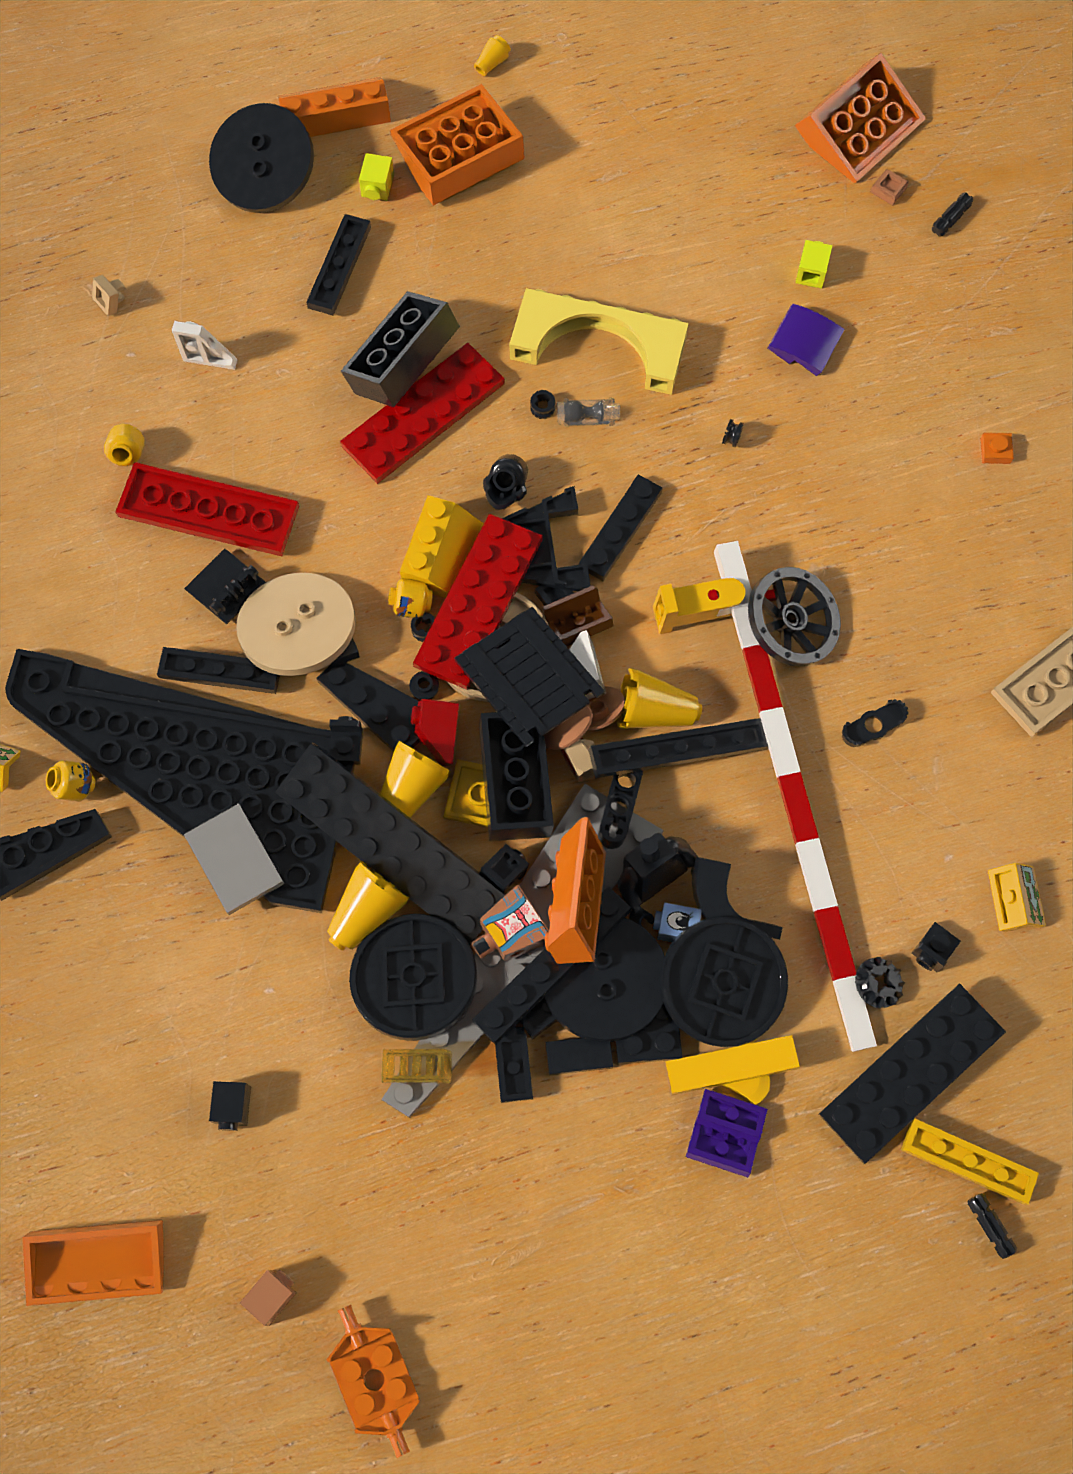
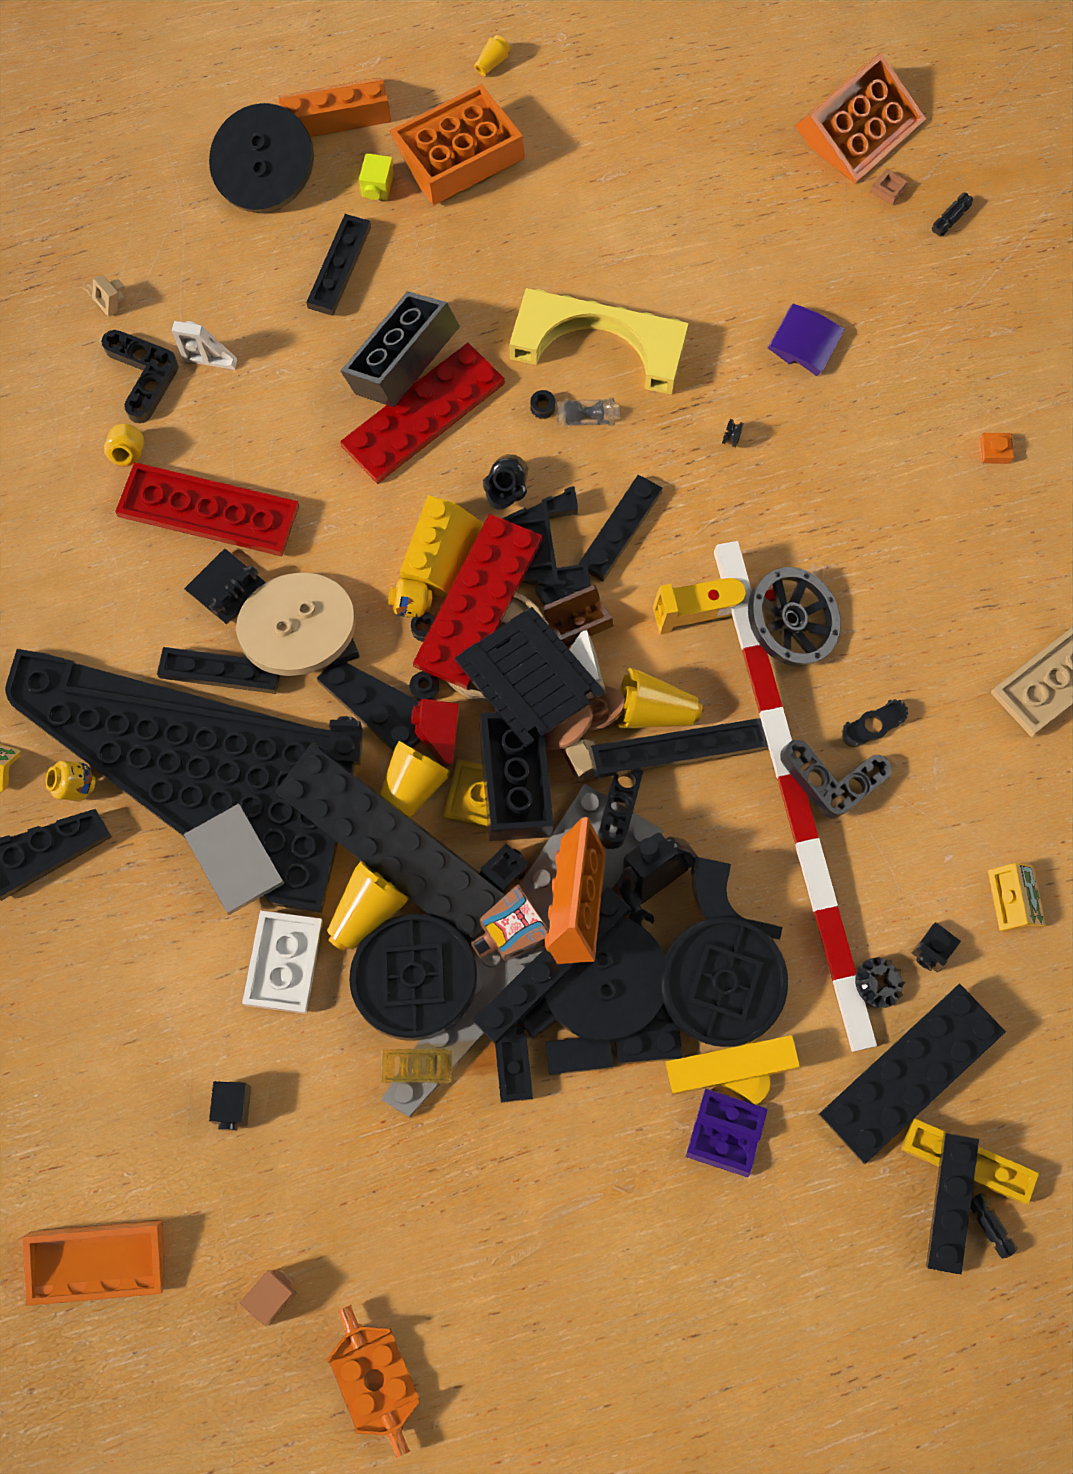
light blue brick [653,903,701,942] -> none
neon yellow brick [795,240,833,289] -> none
none -> black beam [101,330,178,423]
none -> white plate [242,910,324,1014]
none -> black beam [780,740,892,819]
none -> black plate [926,1132,979,1275]

